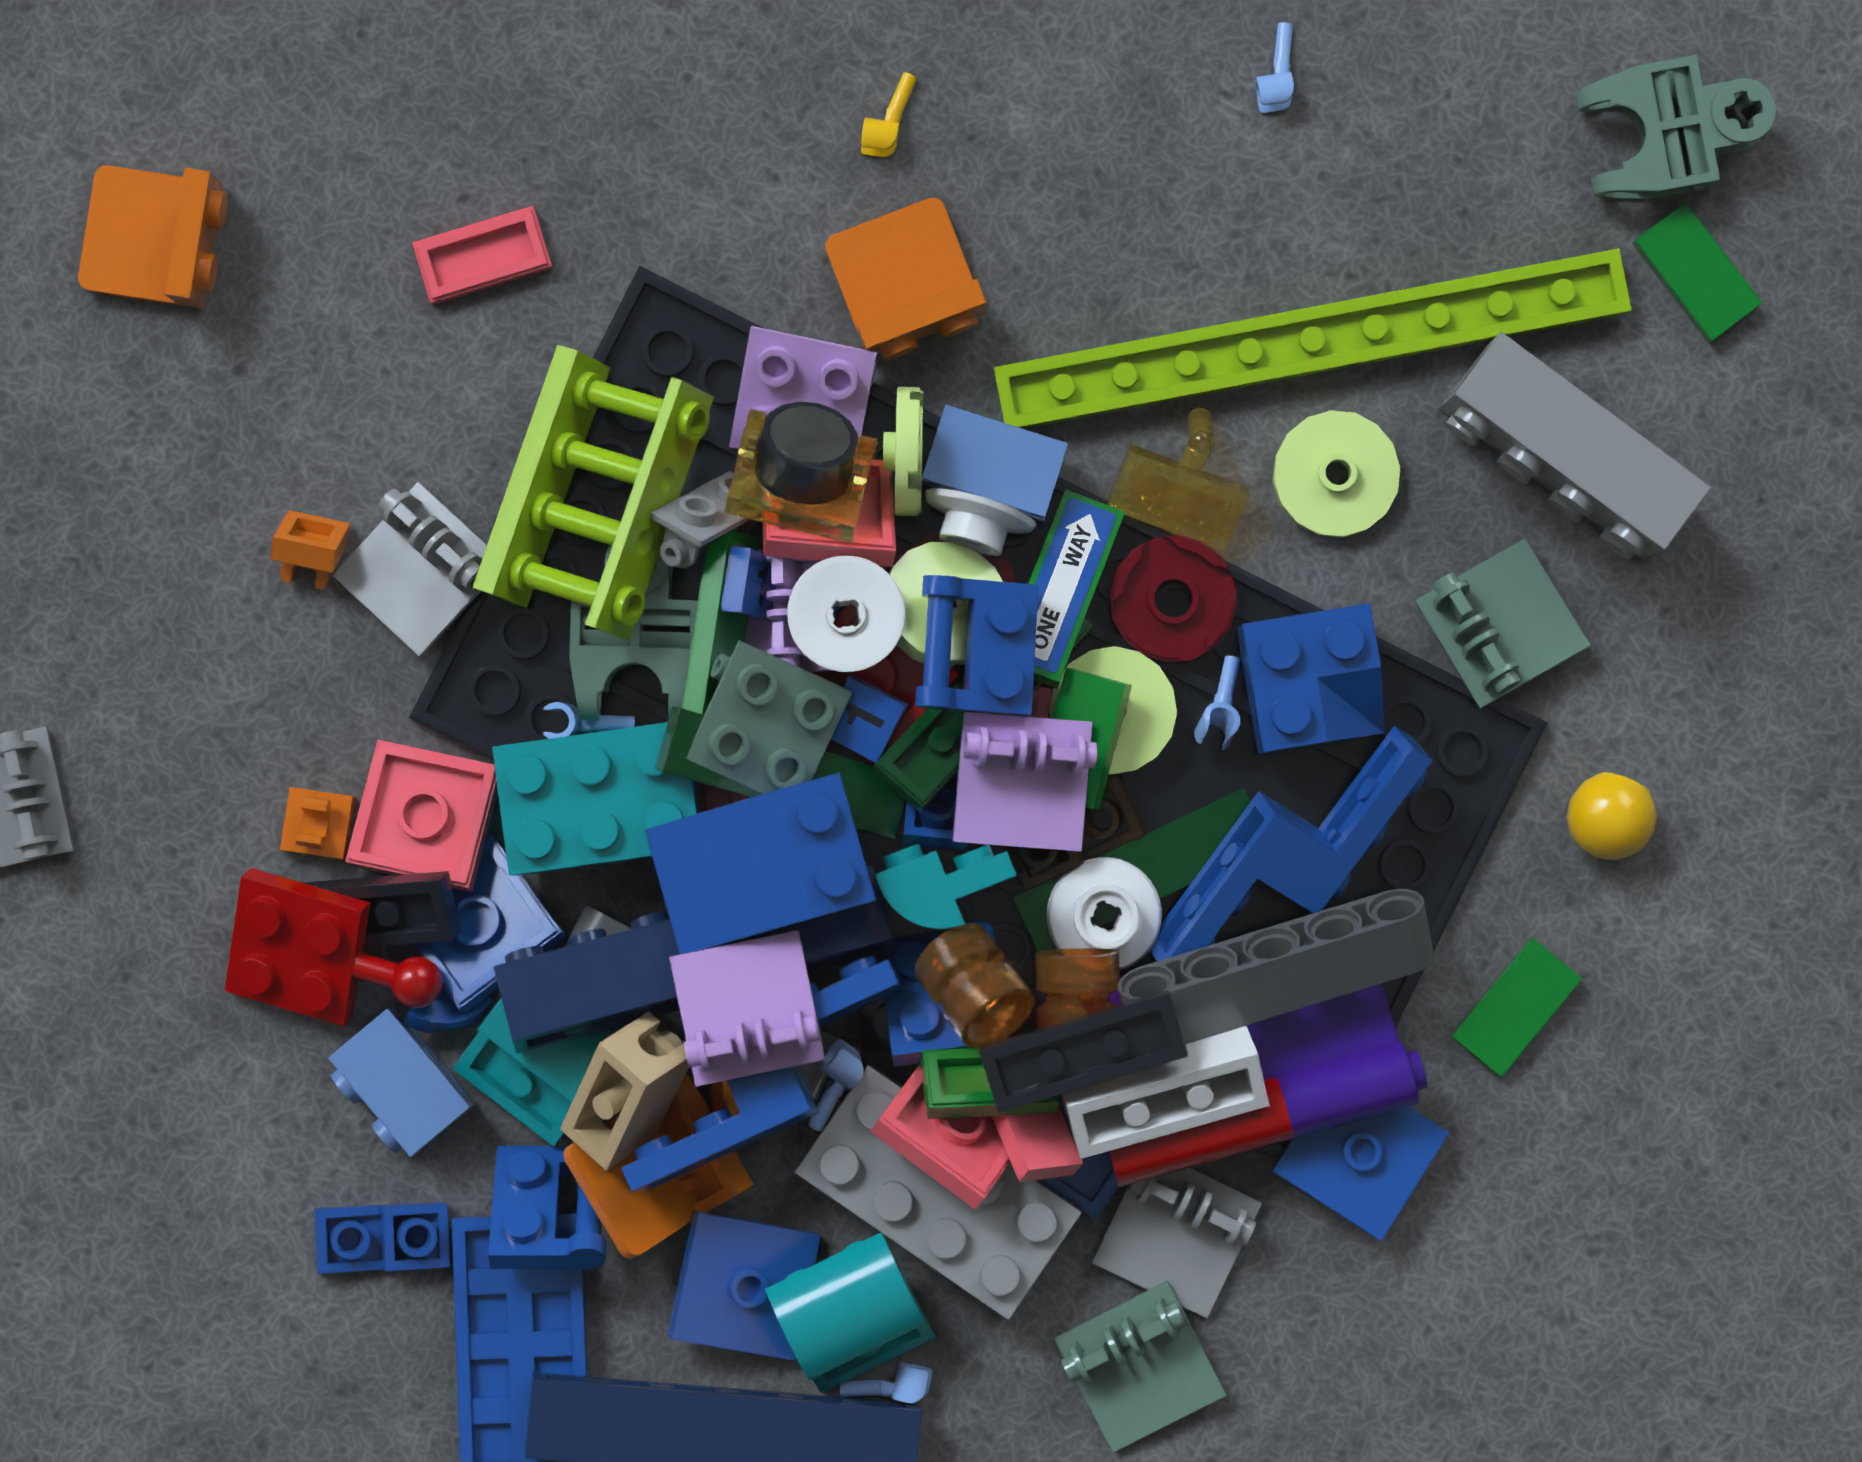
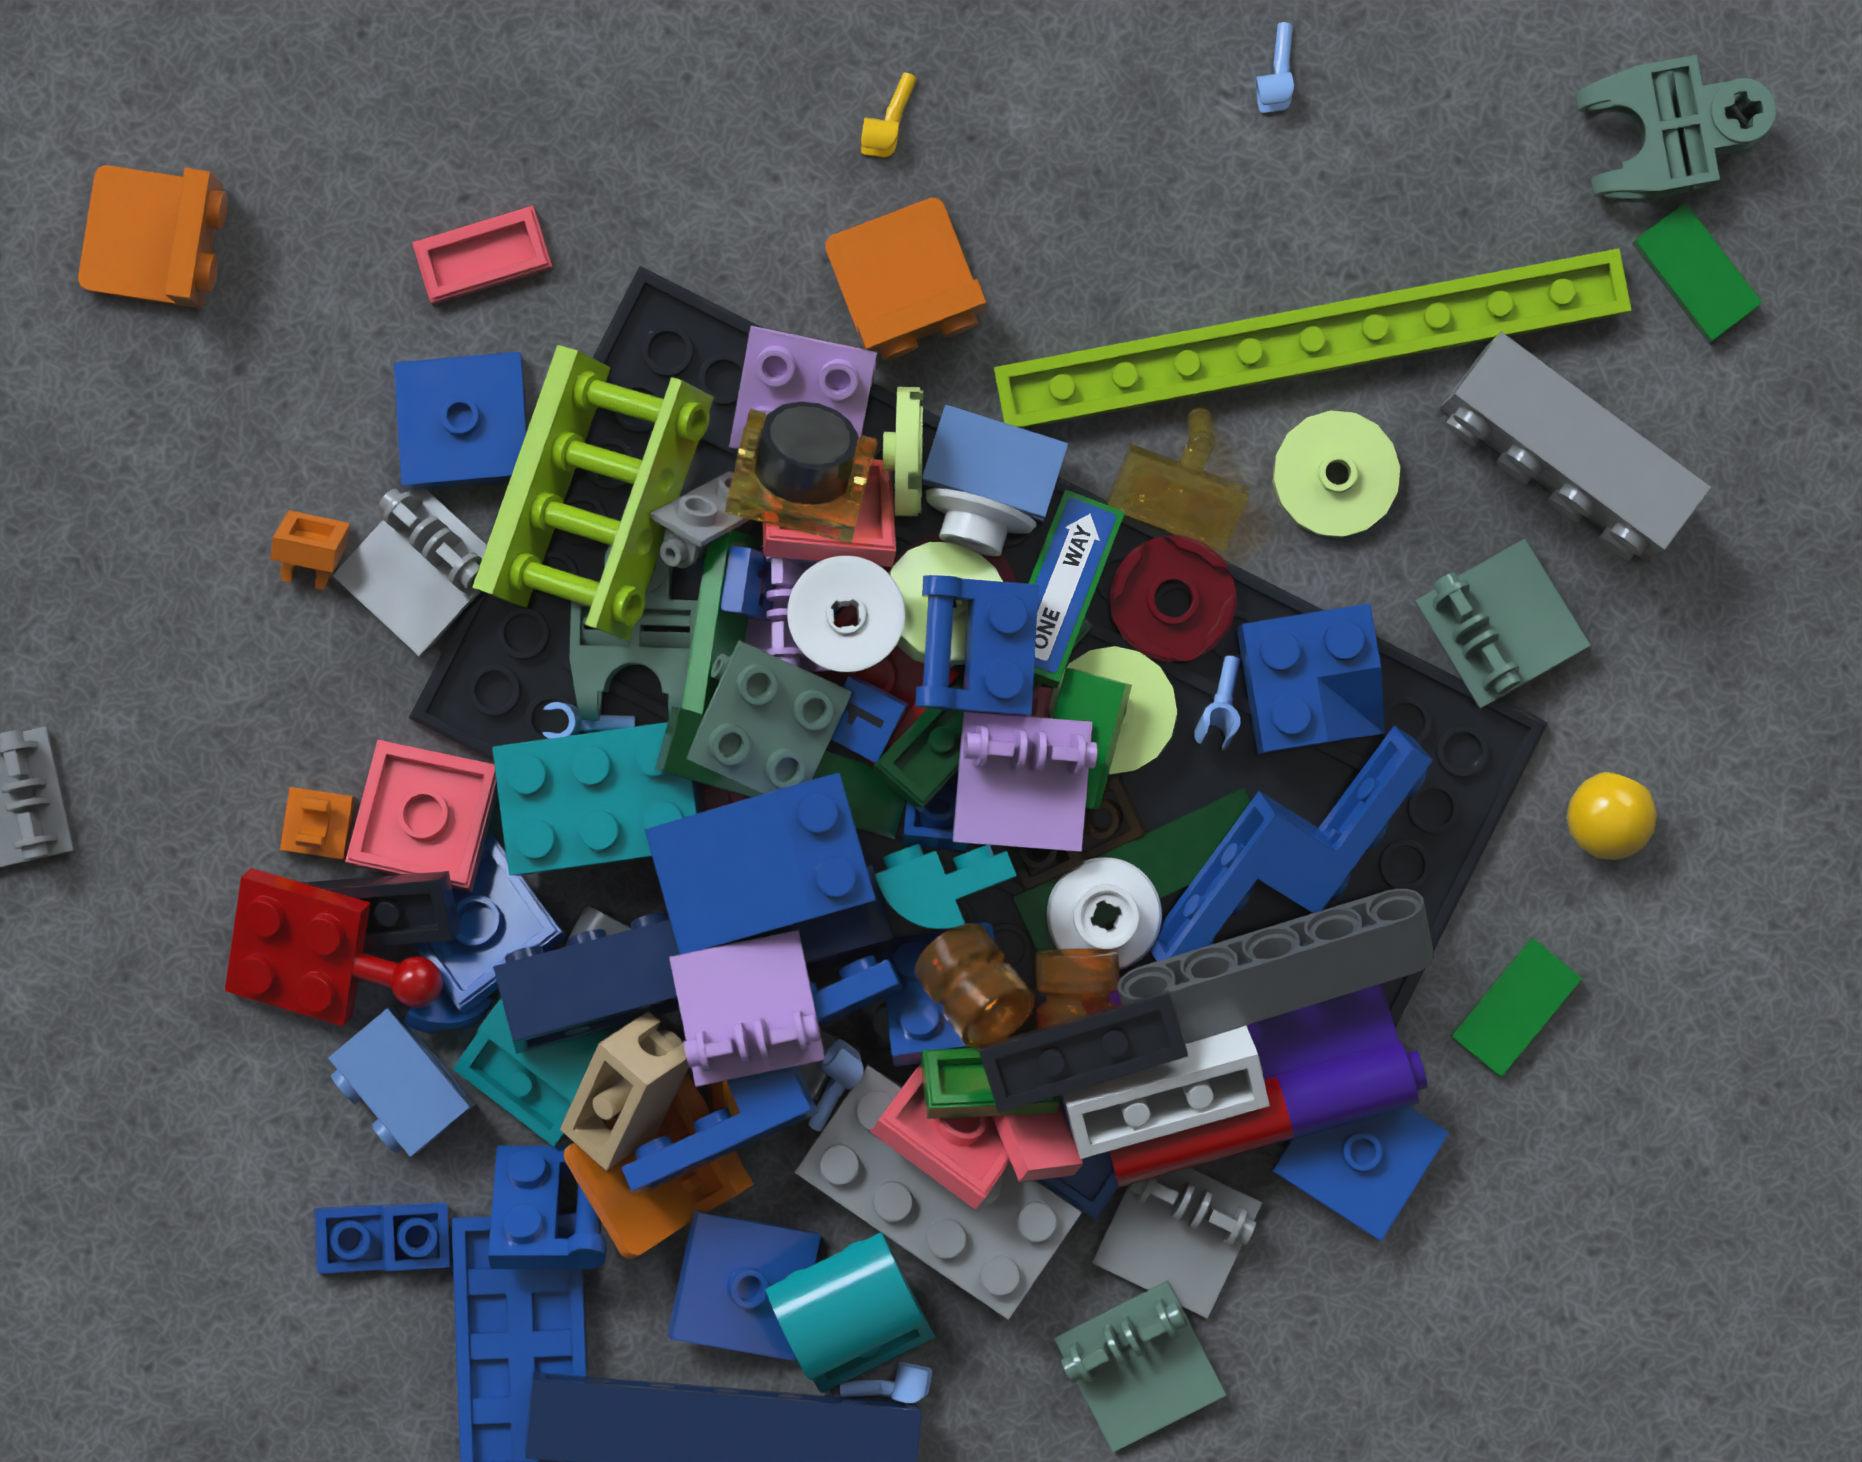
none -> blue plate [394,352,528,491]

